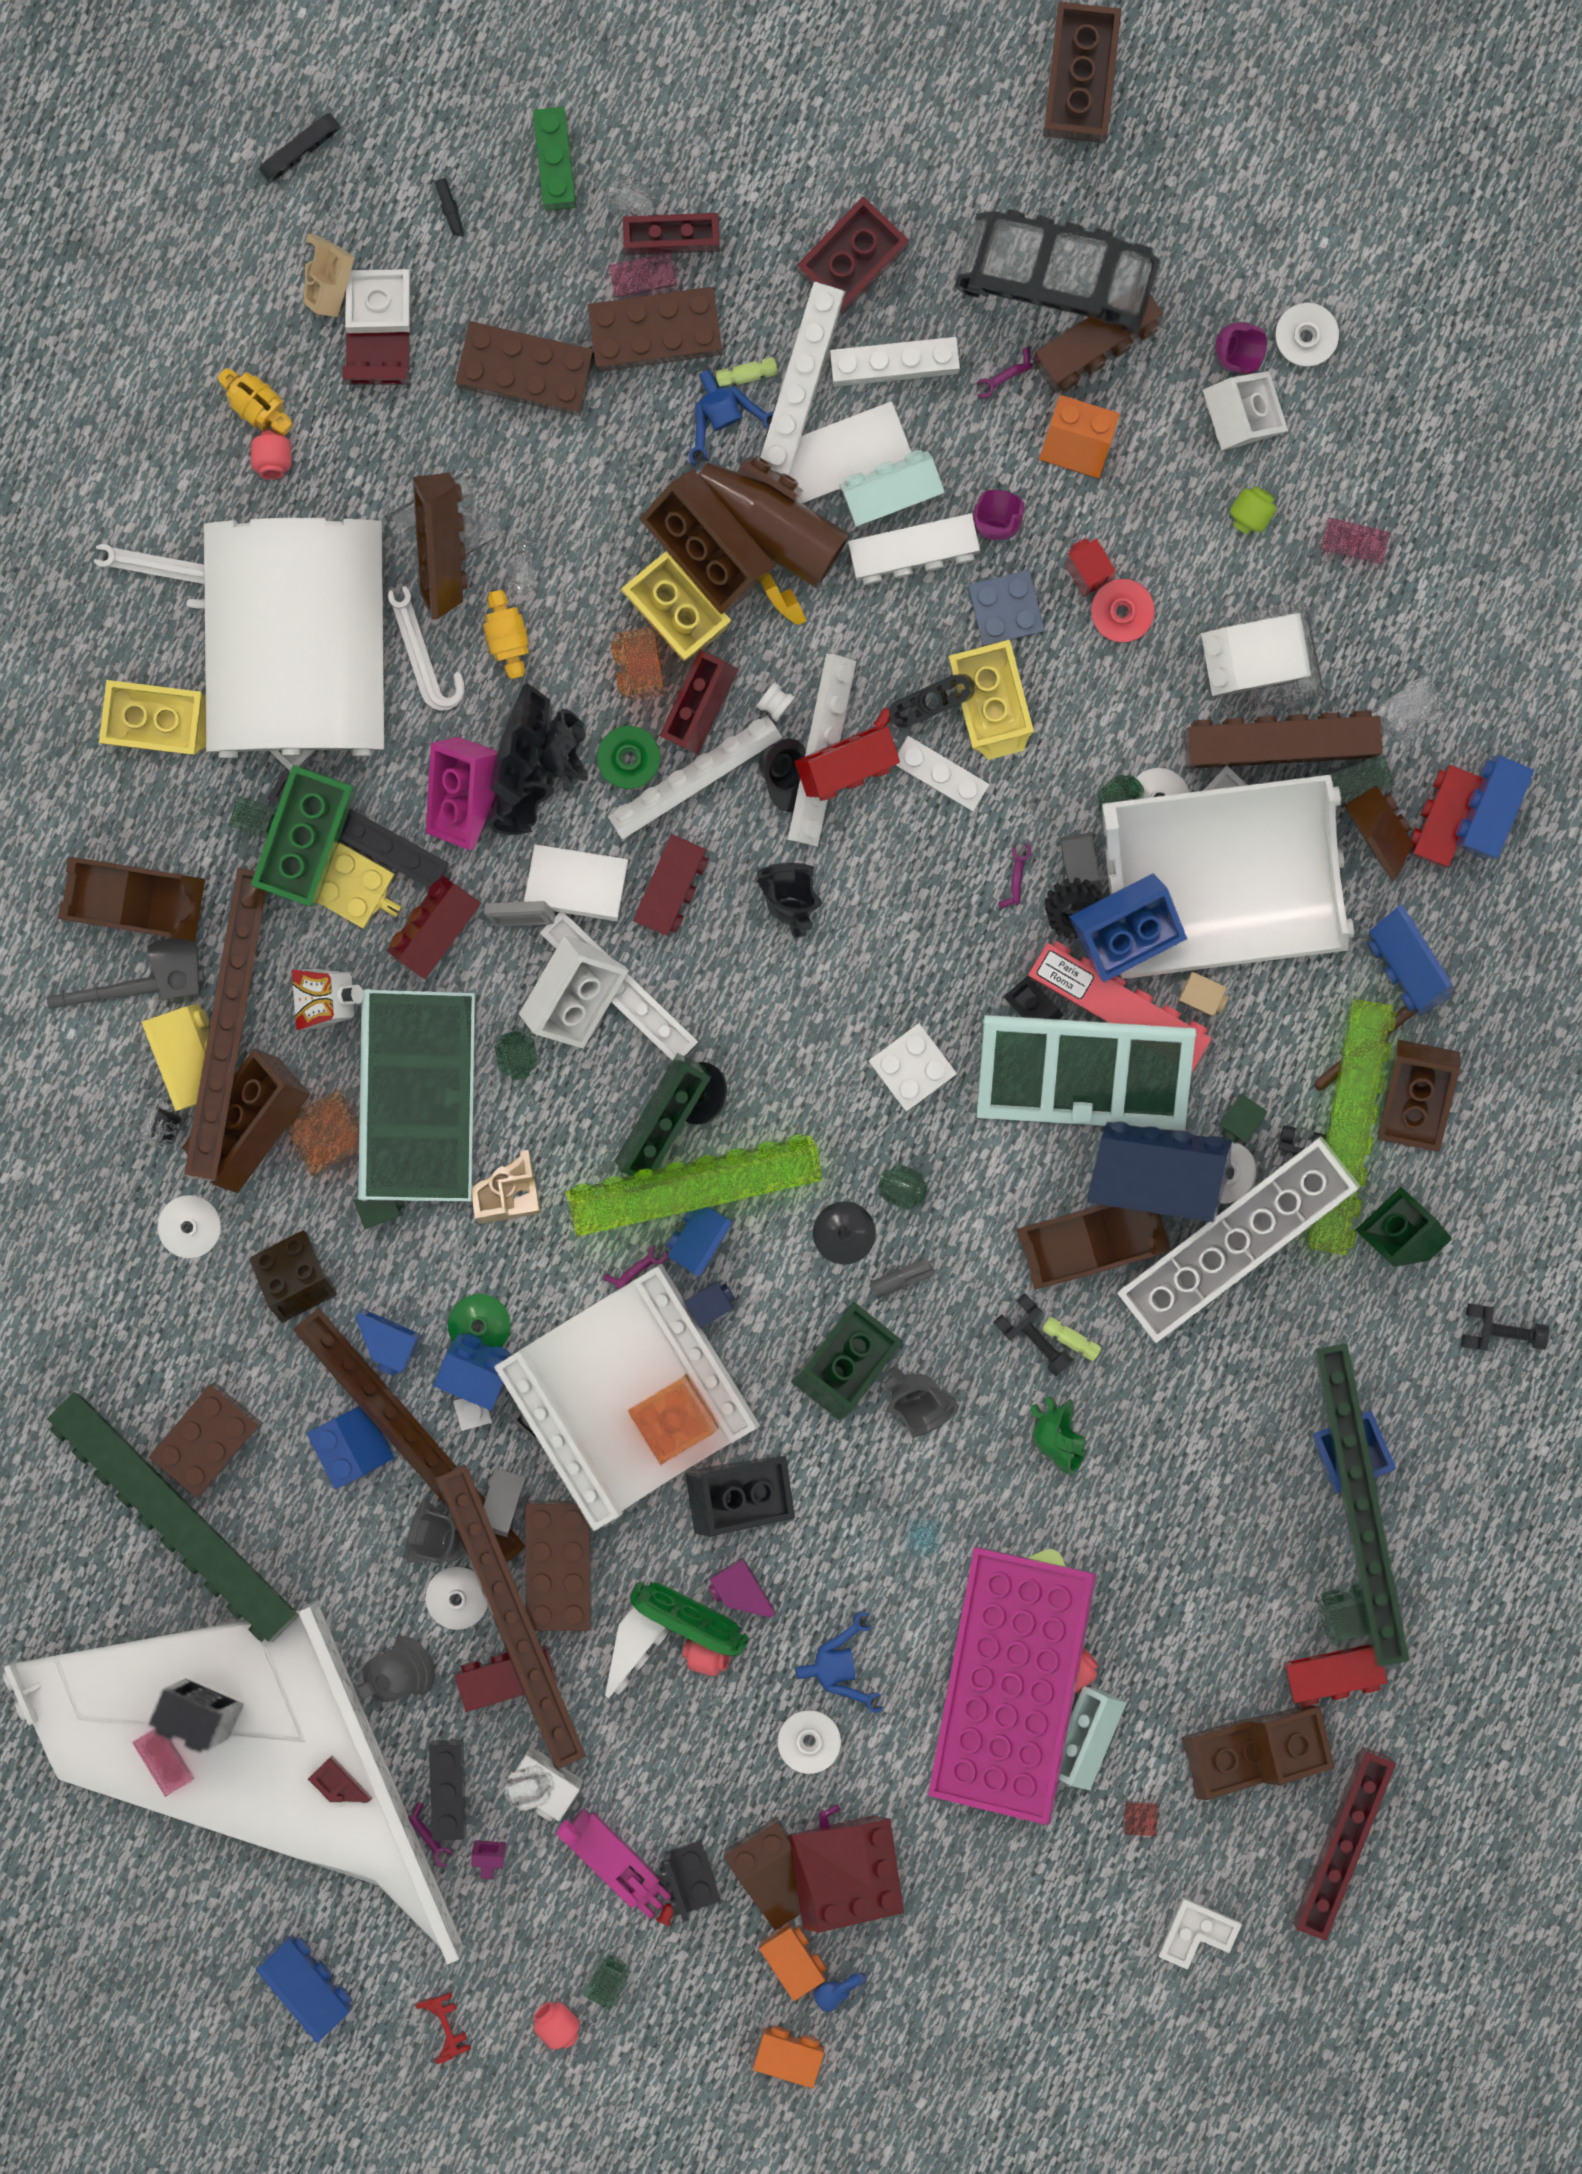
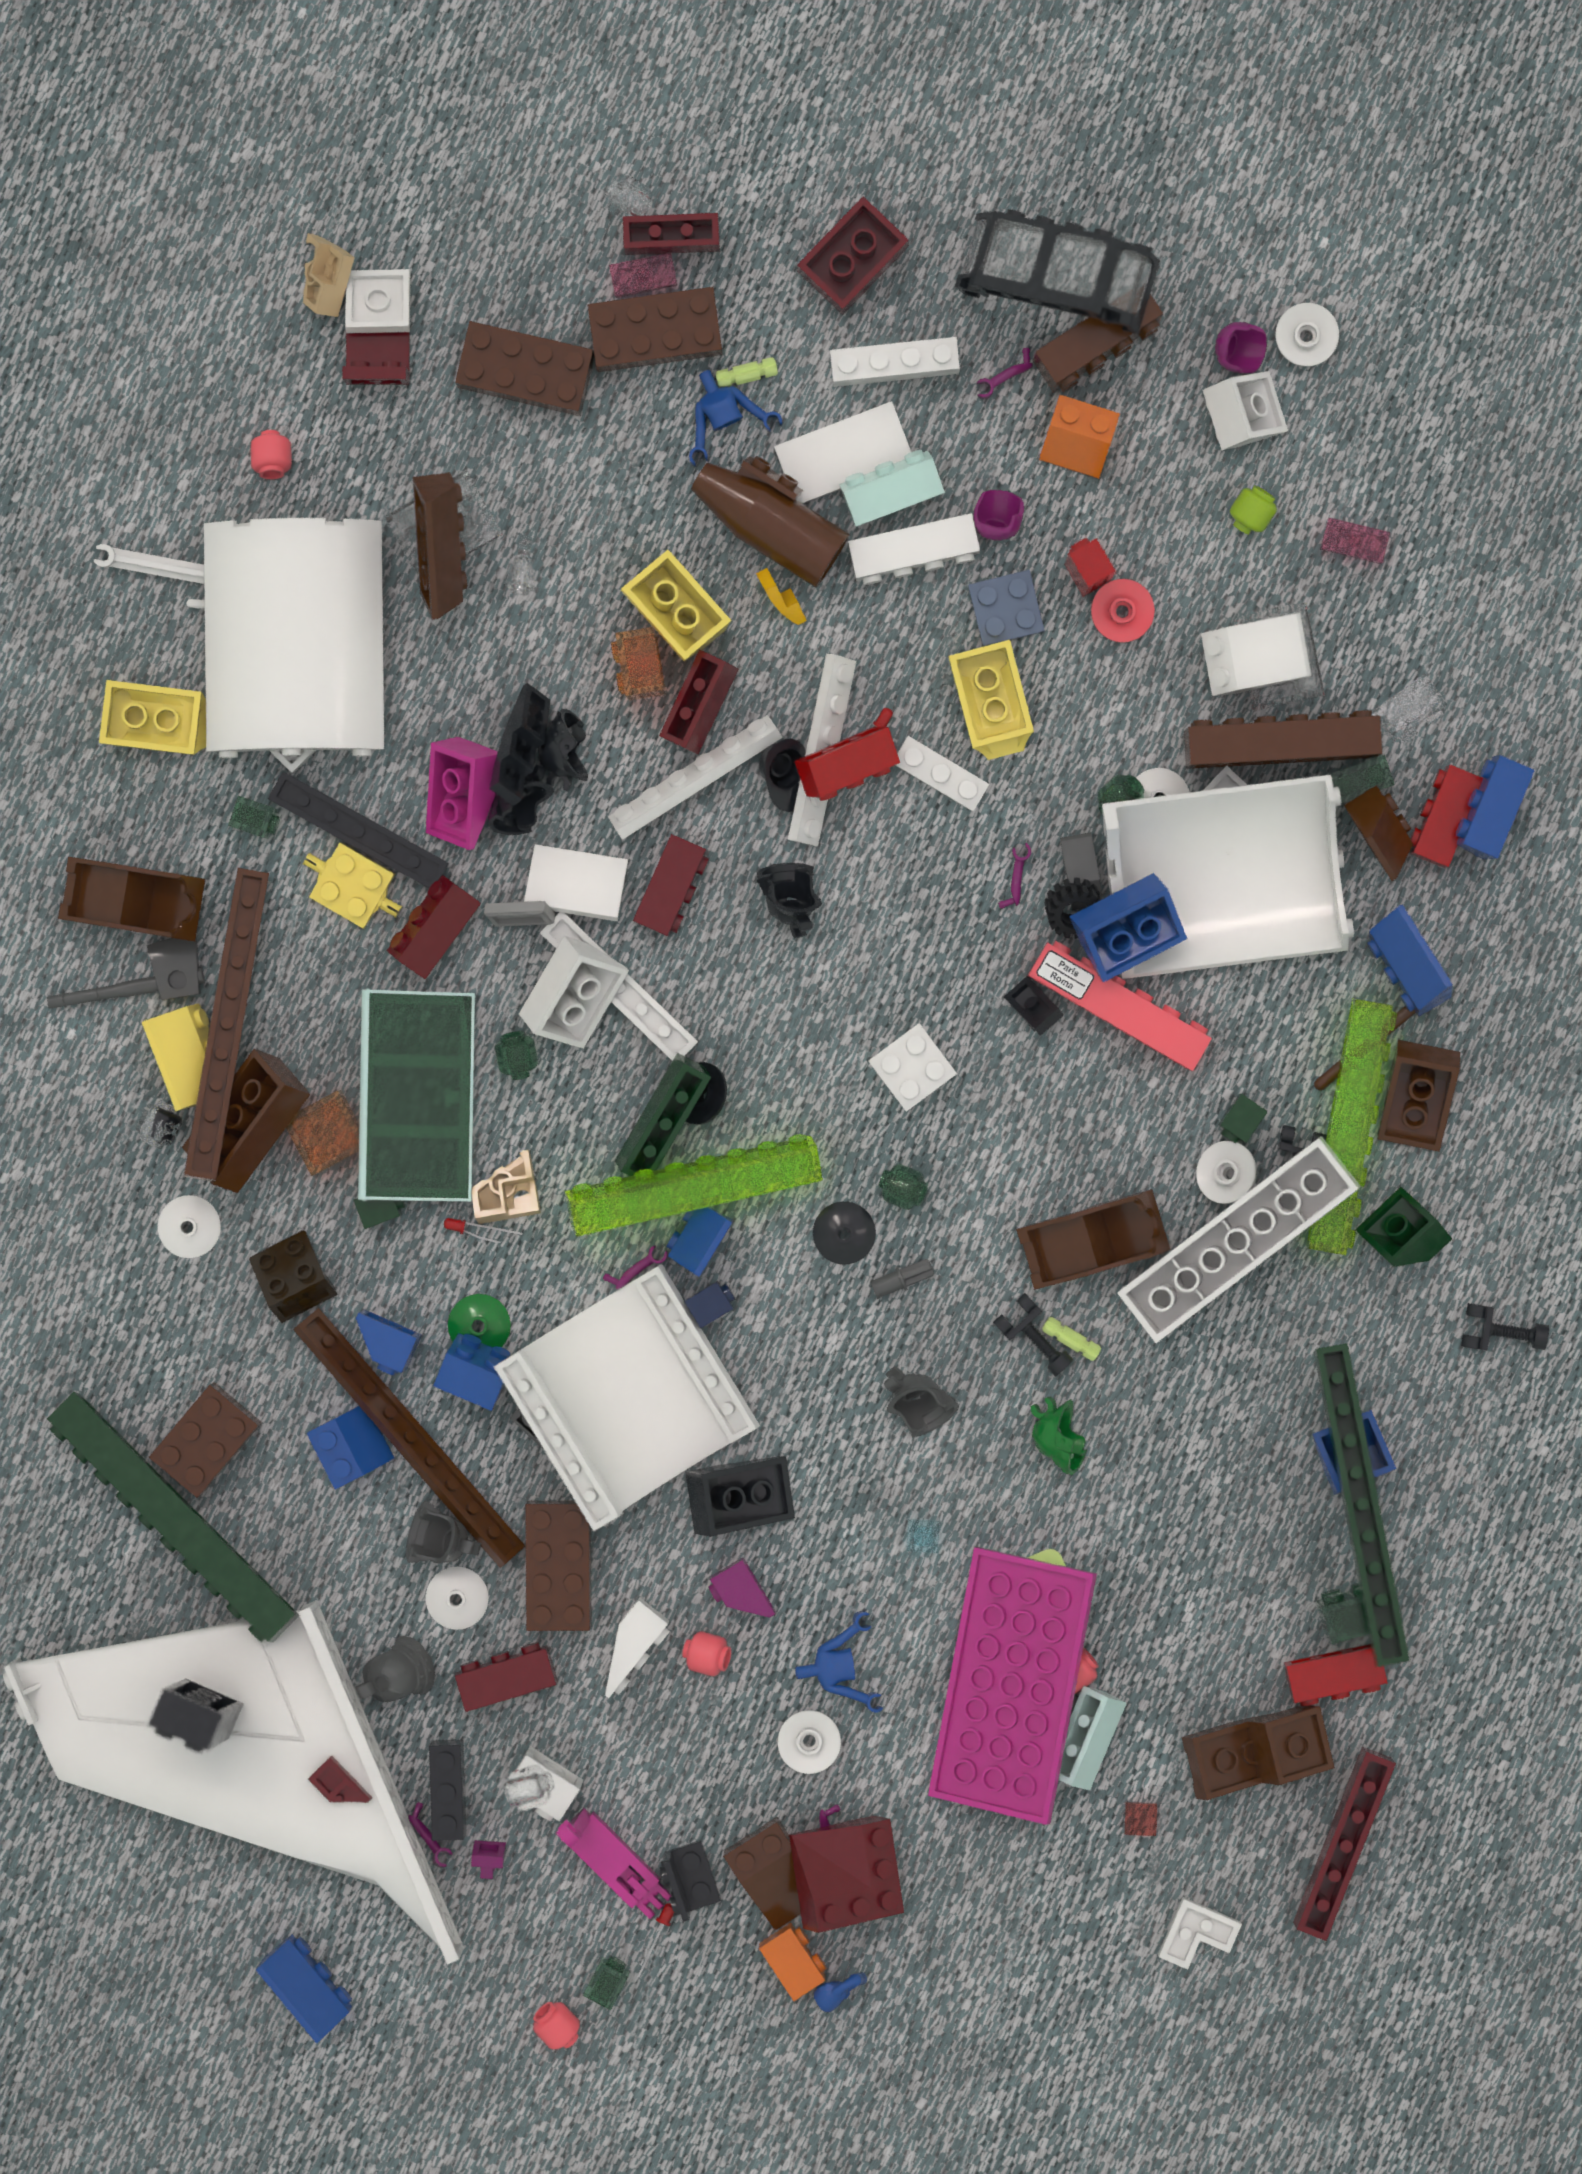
clear pink plate [132,1728,194,1797] -> none
yellow piece [218,368,293,435] -> none
green brick [251,765,357,907] -> none
black beam [259,113,341,183] -> none
torso [292,969,364,1030] -> none
white piece [388,586,465,711] -> none
red piece [415,1992,471,2064] -> none
black piece [435,178,464,237] -> none
reddish brown plate [435,1464,586,1769] -> none
white plate [453,1398,493,1431] -> none
yellow piece [483,590,530,679] -> none
light grey tile [483,1468,526,1537] -> none
green brick [533,106,577,211] -> none
green dish [597,726,660,789] -> none
clear orange brick [628,1374,719,1465] -> none
green tile [629,1581,748,1656] -> none
reddish brown brick [639,469,776,615] -> none
orange brick [753,2026,825,2089] -> none
white wheel [756,682,795,722] -> none
white plate [761,282,846,475] -> none
dark green slope [790,1302,903,1421] -> none
black beam [889,673,975,728] -> none
door [977,1015,1196,1131] -> none
reddish brown brick [1043,2,1122,143] -> none
dark blue slope [1087,1122,1232,1222] -> none
tan brick [1177,972,1229,1017] -> none
none -> piece [443,1218,522,1243]

